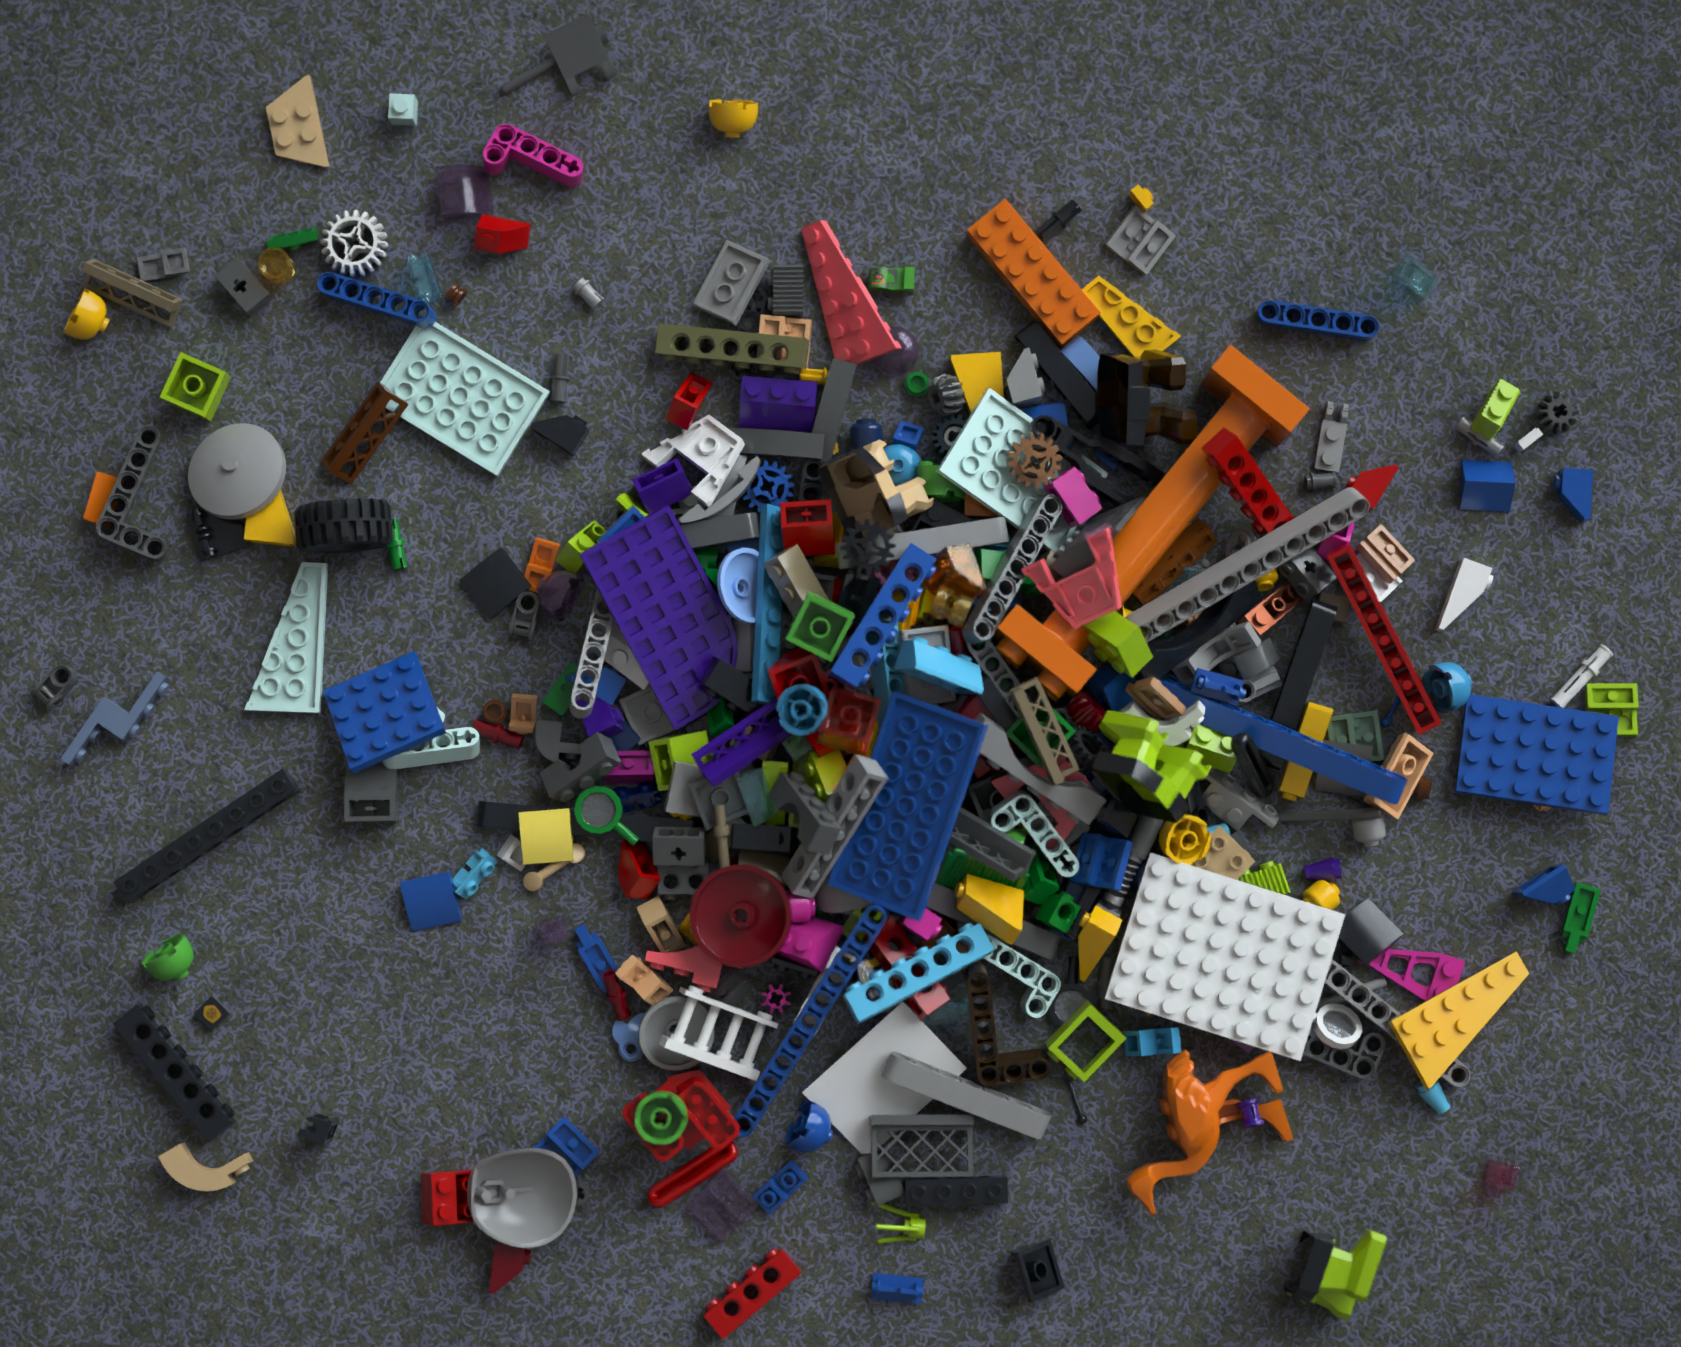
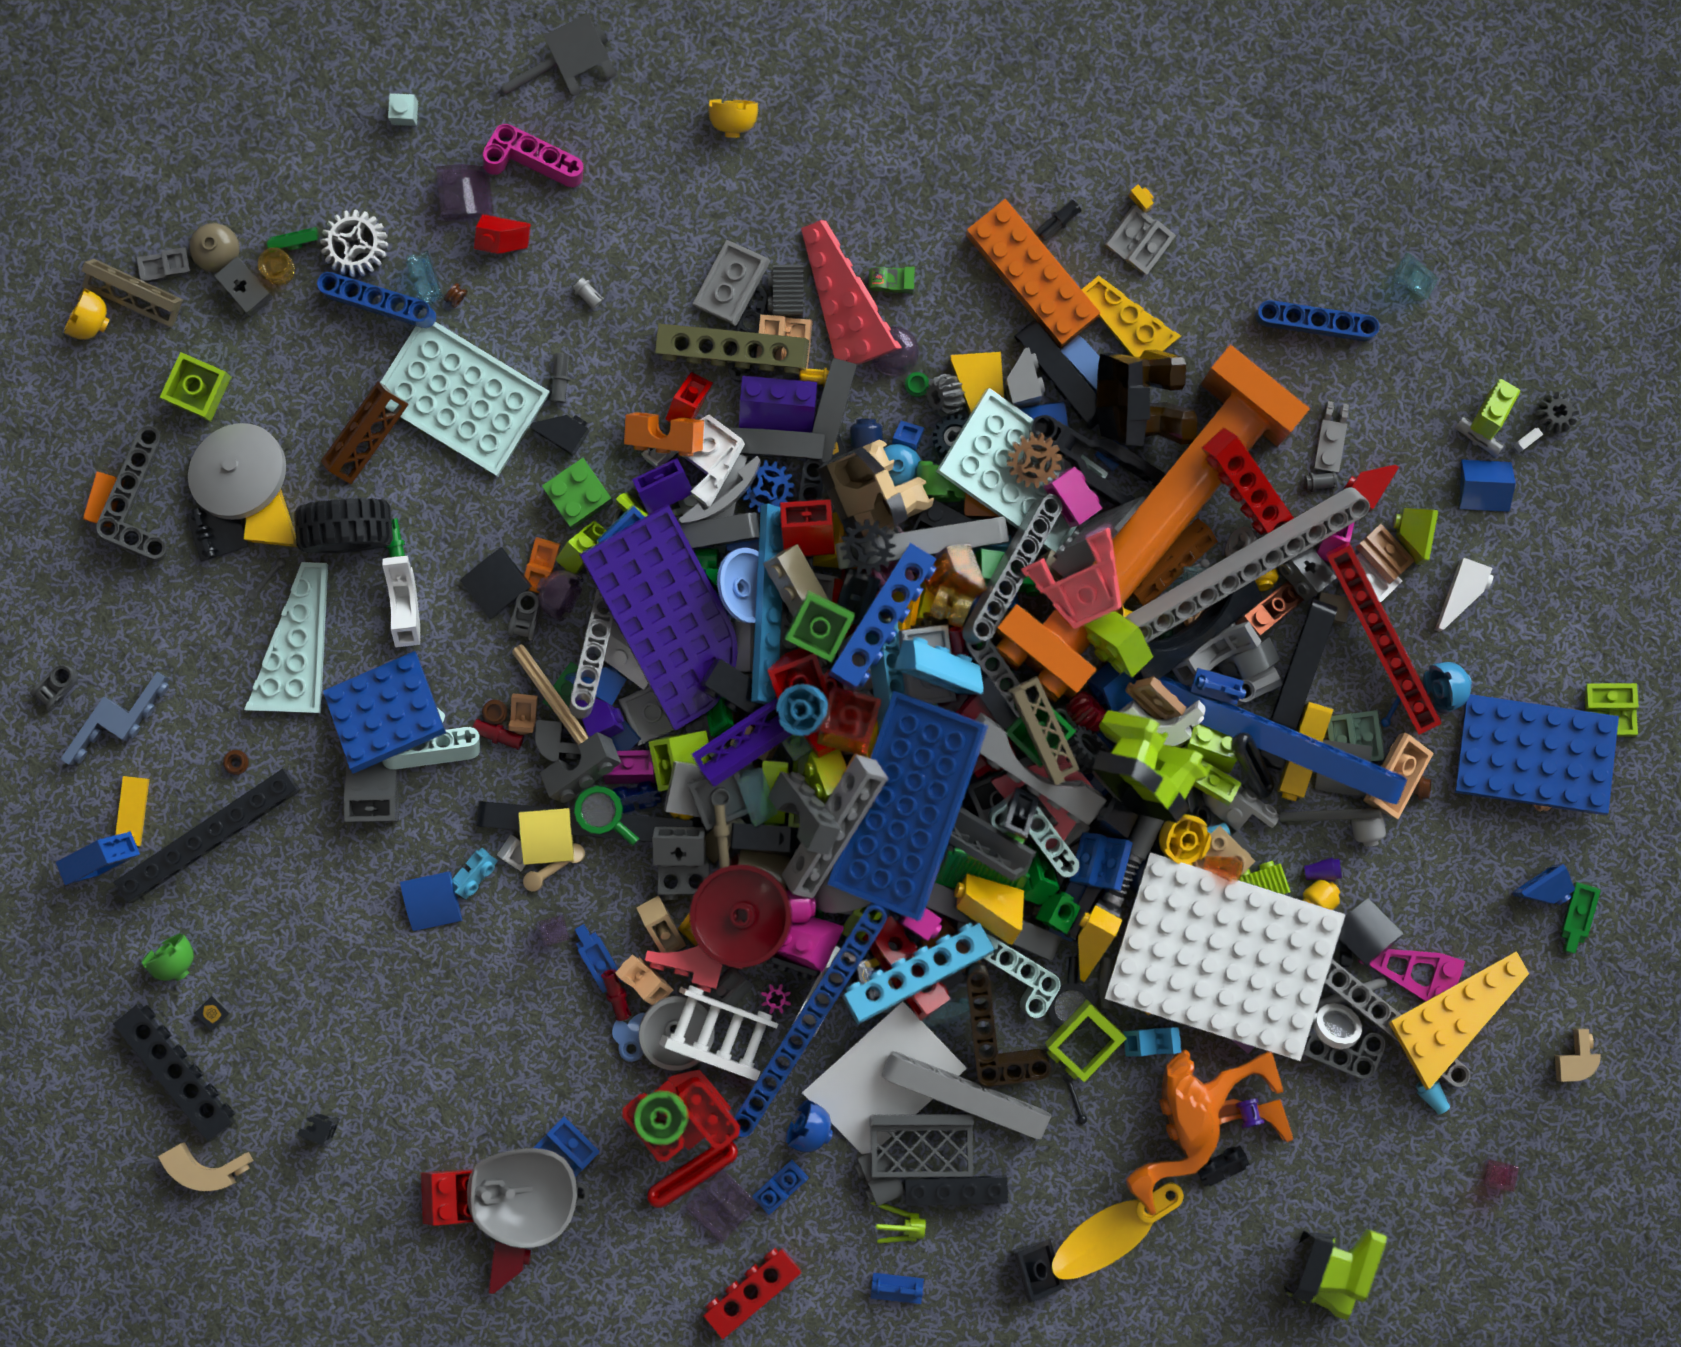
tan wing [266,75,330,169] -> none
red slope [618,840,661,899] -> none
white pin [1550,644,1613,708] -> none
blue slope [1553,468,1593,522] -> none
none -> blue window [55,831,140,885]
none -> yellow hinge [115,776,149,846]
none -> dark tan cylinder [189,223,240,273]
none -> reddish brown plate [223,750,249,775]
none -> white arch [383,556,420,647]
none -> tan axle [512,644,589,745]
none -> bright green brick [542,458,613,530]
none -> orange arch [624,412,704,456]
none -> black slope [998,787,1039,839]
none -> yellow plant [1052,1182,1183,1279]
none -> lime hinge [1193,760,1241,806]
none -> black hinge [1197,1145,1250,1187]
none -> clear orange cone [1203,855,1243,882]
none -> lime slope [1393,508,1438,565]
none -> tan brick [1555,1029,1601,1082]

